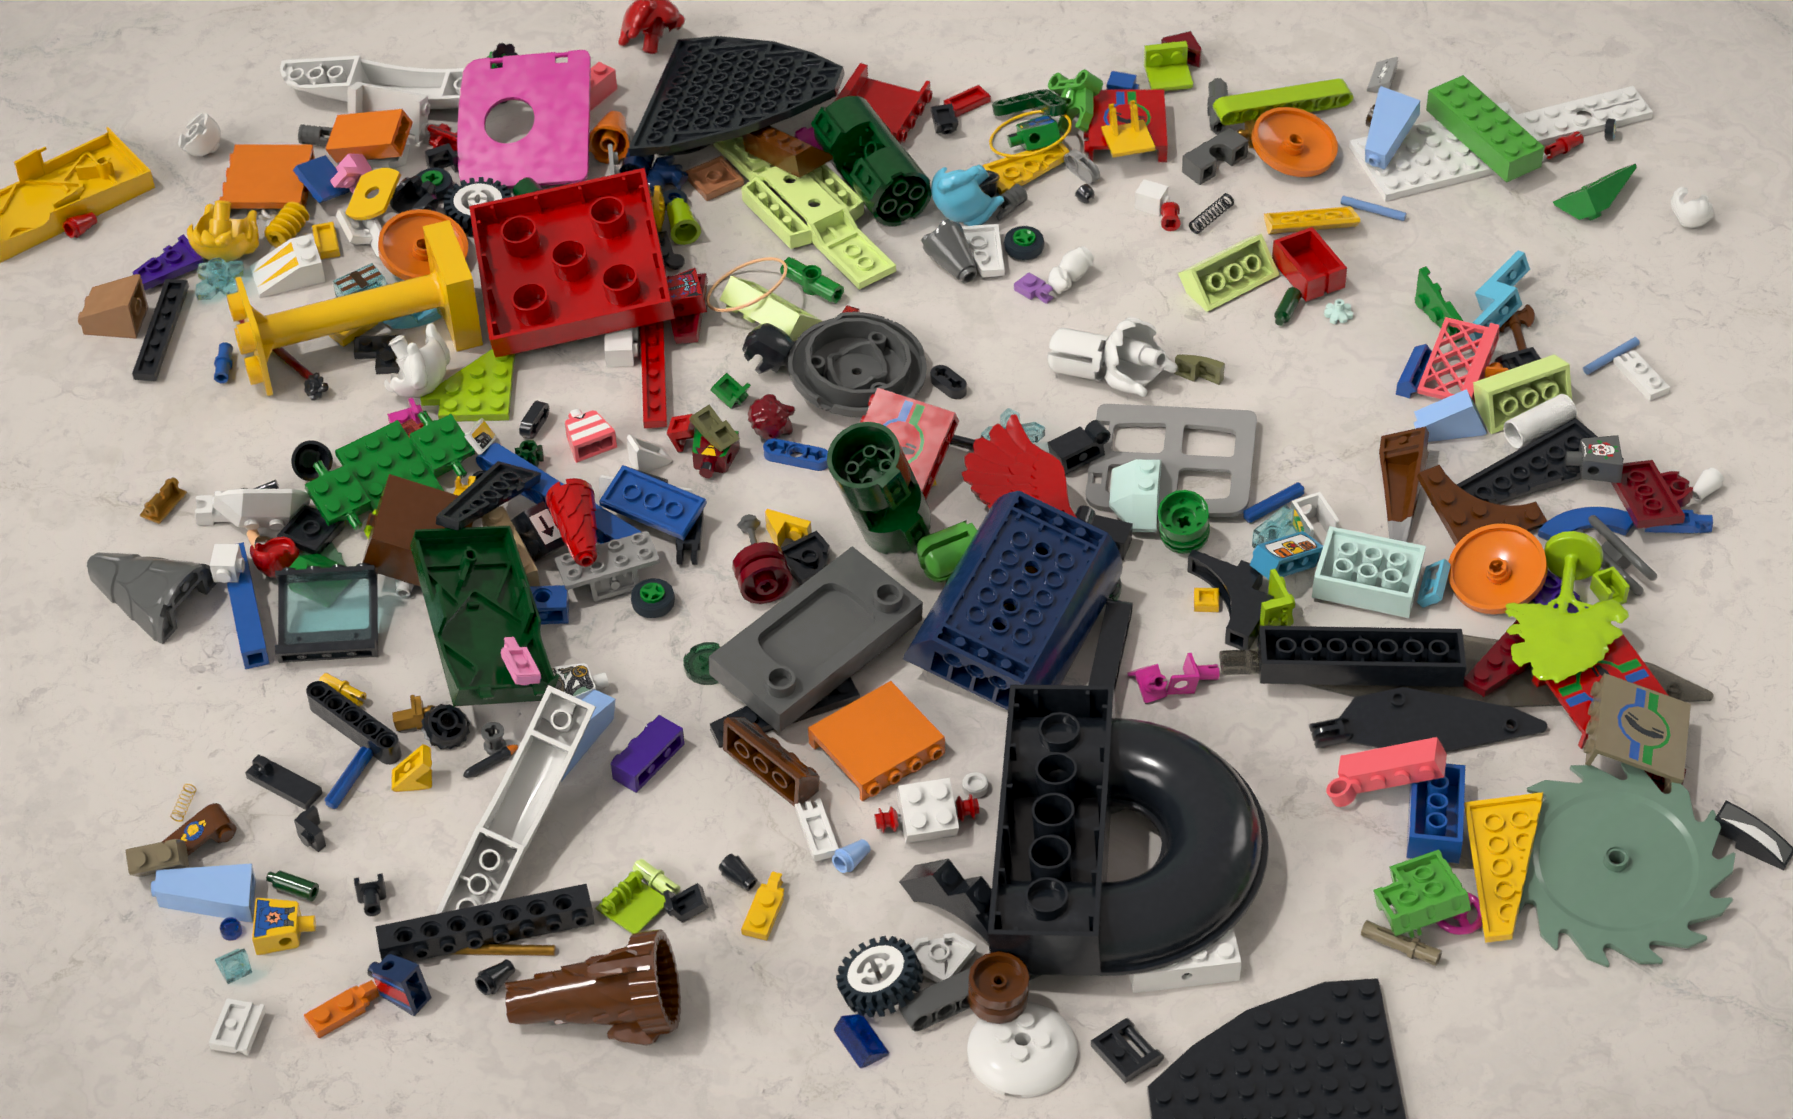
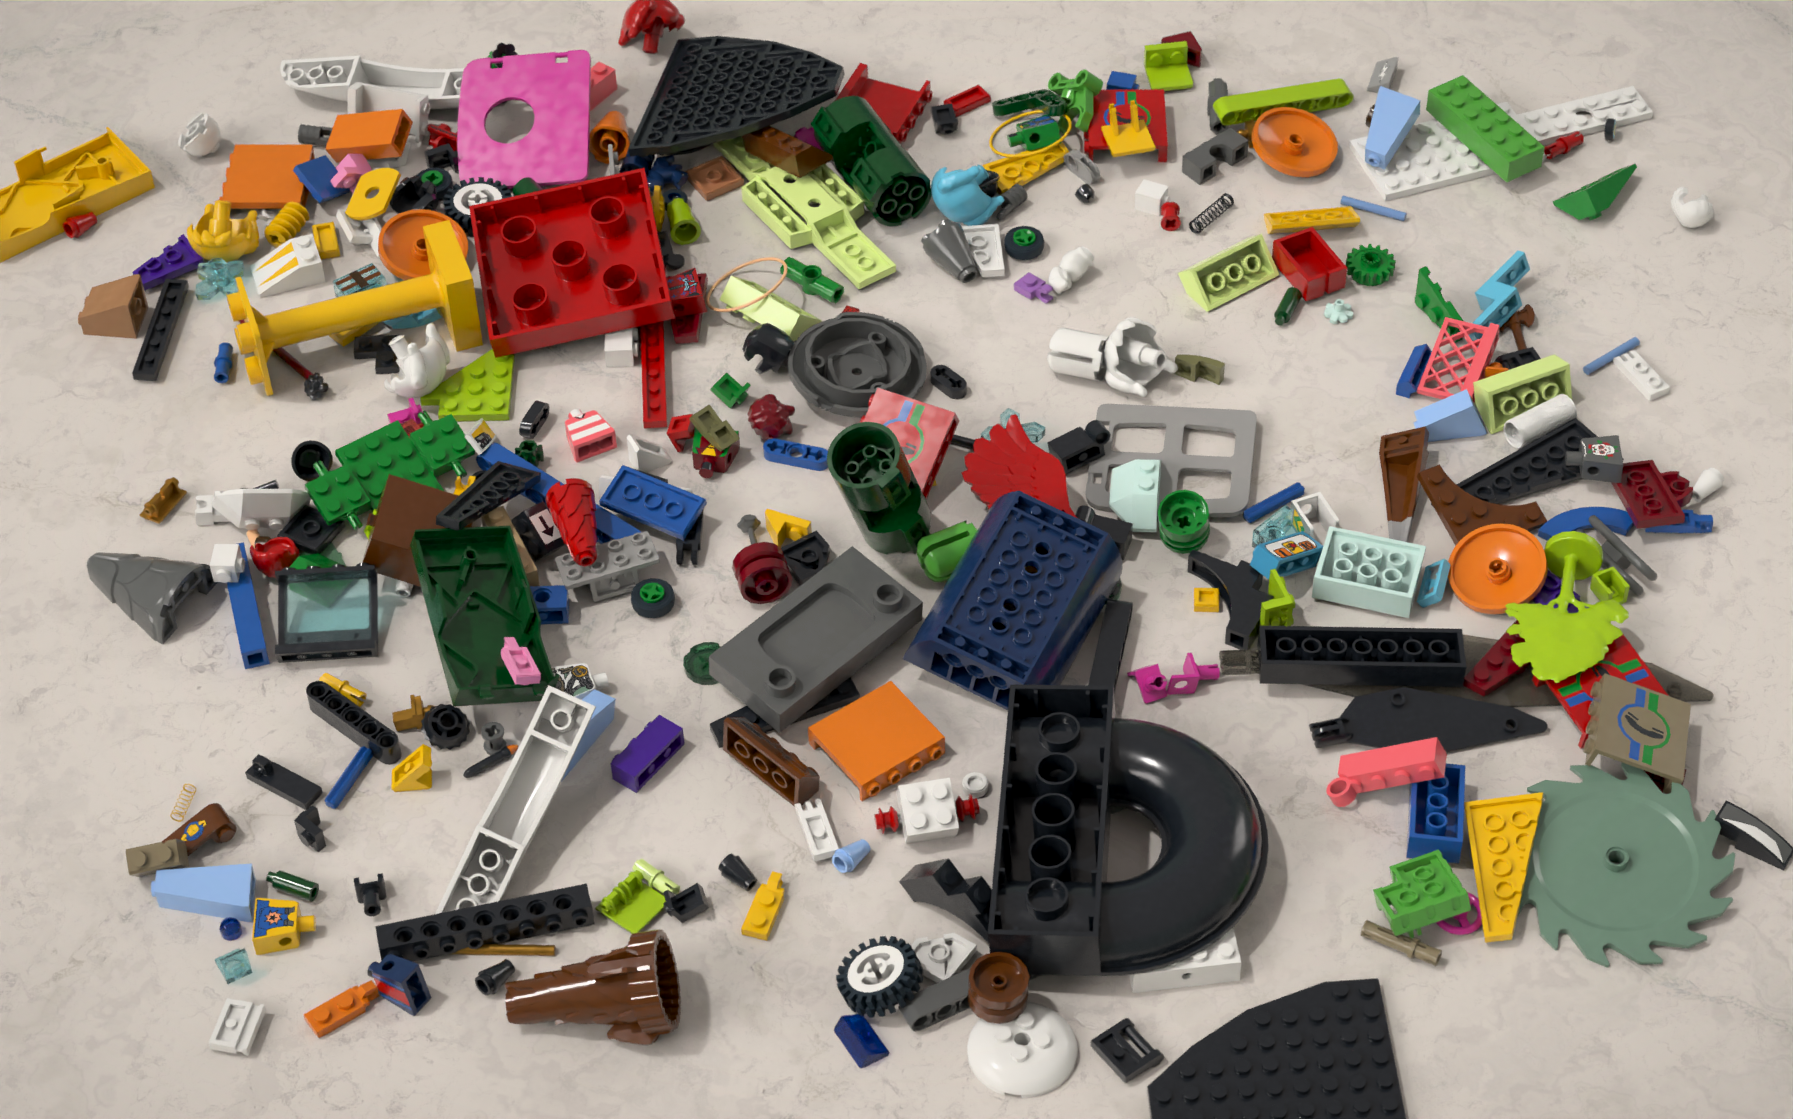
none -> green gear [1345,244,1396,286]

